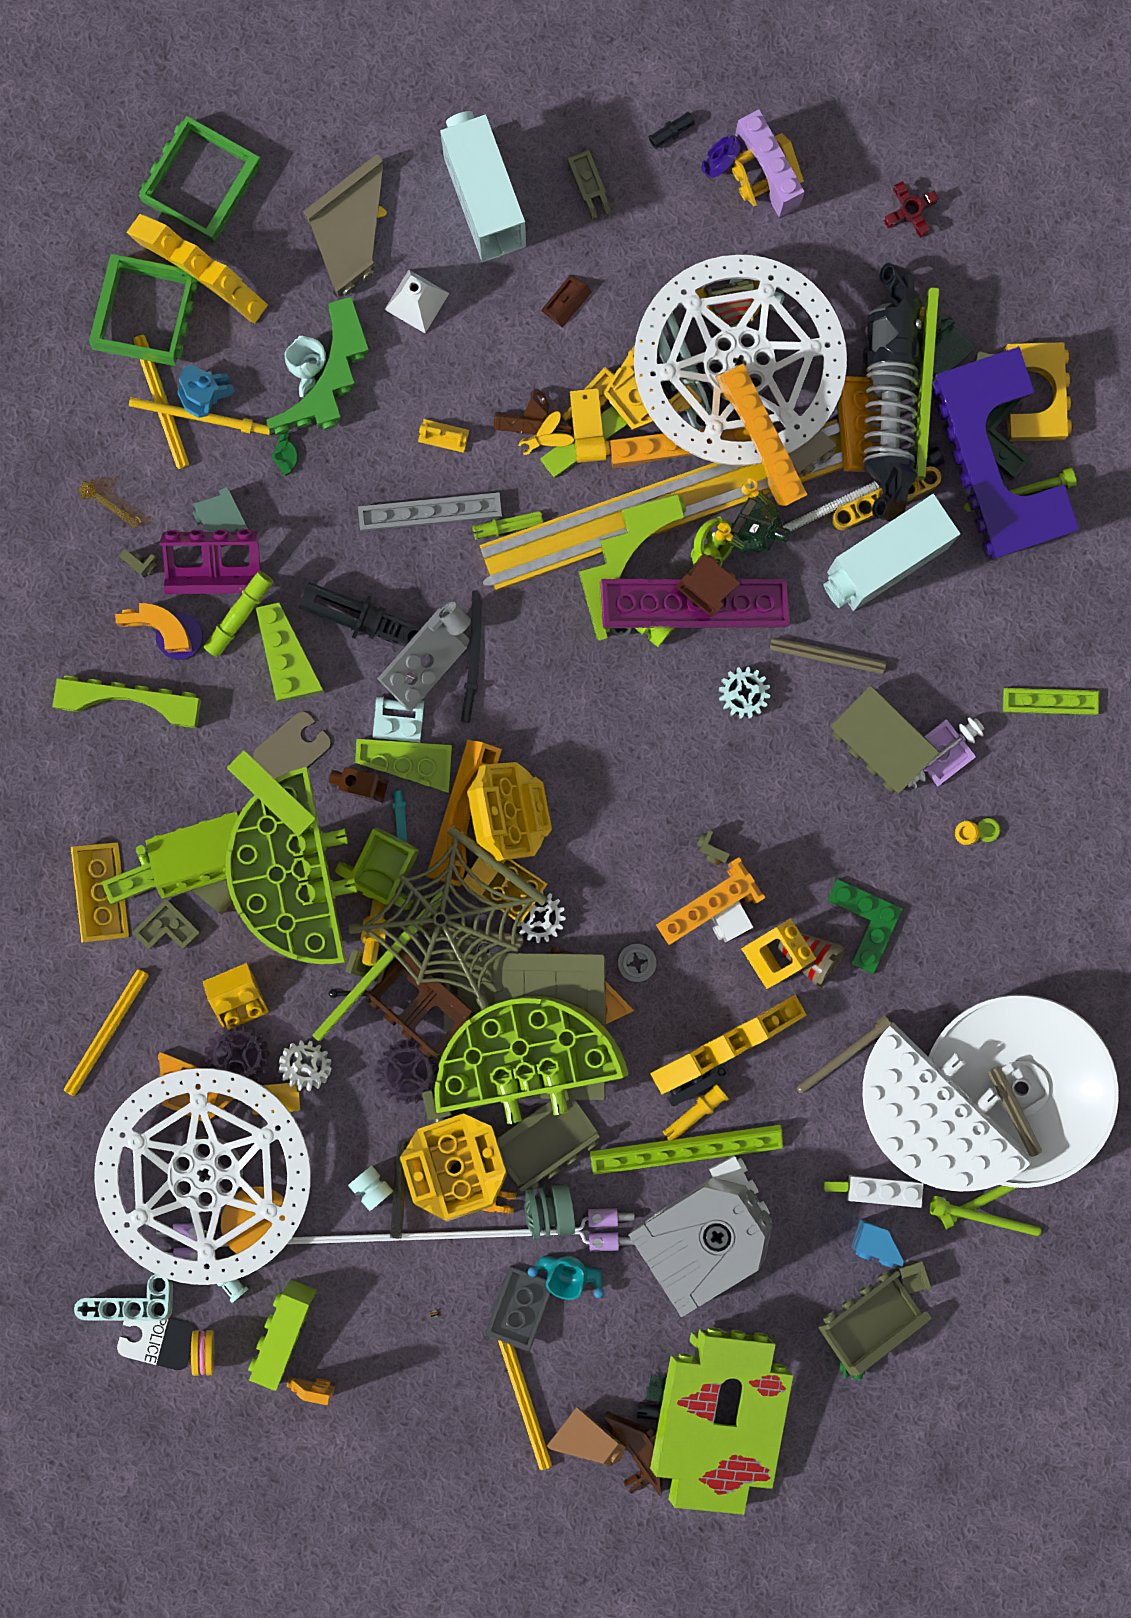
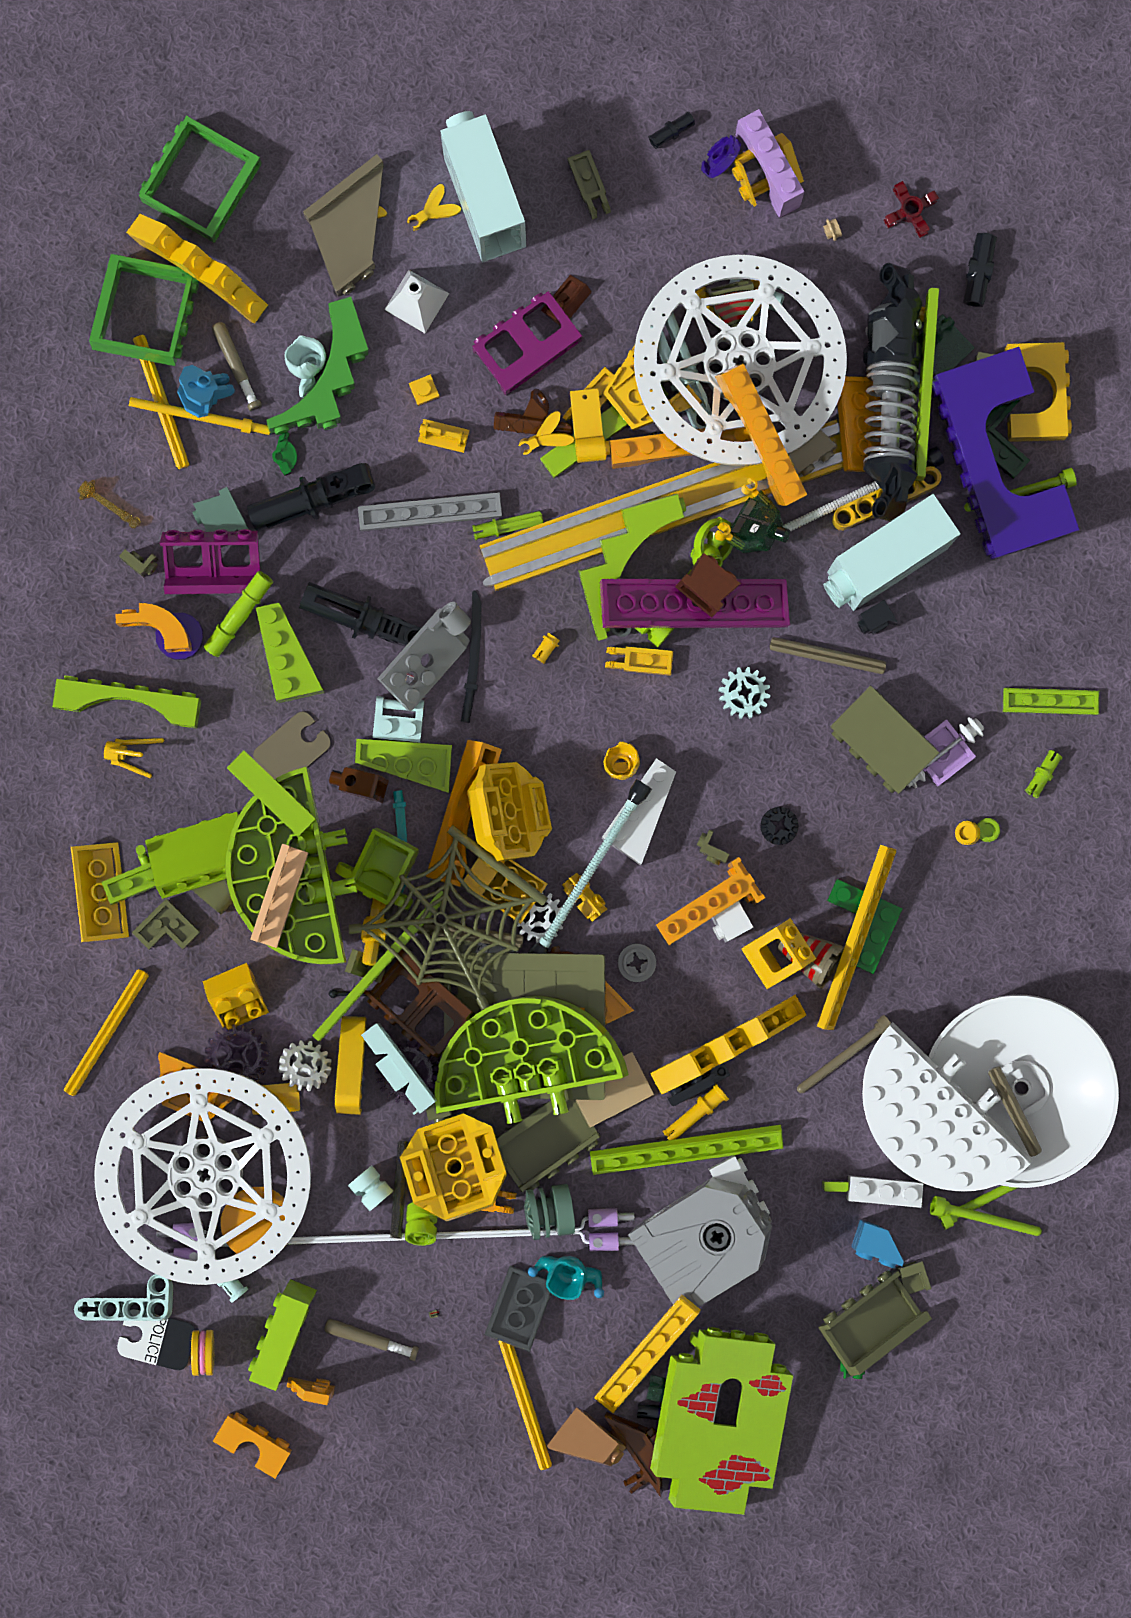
none -> yellow plant [104,738,165,778]
none -> dark tan piece [212,322,262,411]
none -> light orange arch [213,1412,292,1479]
none -> black piece [247,463,375,532]
none -> light nougat fence [250,844,309,948]
none -> dark tan piece [324,1319,419,1361]
none -> yellow beam [335,1016,367,1115]
none -> light aqua piece [361,1023,437,1115]
none -> lime wheel [405,1202,438,1246]
none -> yellow piece [407,184,461,231]
none -> yellow plate [409,374,439,406]
none -> magenta window [472,291,582,396]
none -> light aqua hose [528,779,652,953]
none -> yellow pin [532,633,560,664]
none -> yellow hinge [562,873,607,922]
none -> tan tile [576,1052,654,1128]
none -> yellow tile [594,1294,701,1413]
none -> white wedge [602,758,676,865]
none -> yellow hair [603,742,640,780]
none -> yellow hinge [605,647,673,676]
none -> black gear [760,807,799,845]
none -> yellow tile [817,845,897,1030]
none -> tan plate [823,218,842,241]
none -> black window [857,600,898,635]
none -> black piece [963,233,997,307]
none -> lime pin [1025,750,1062,798]

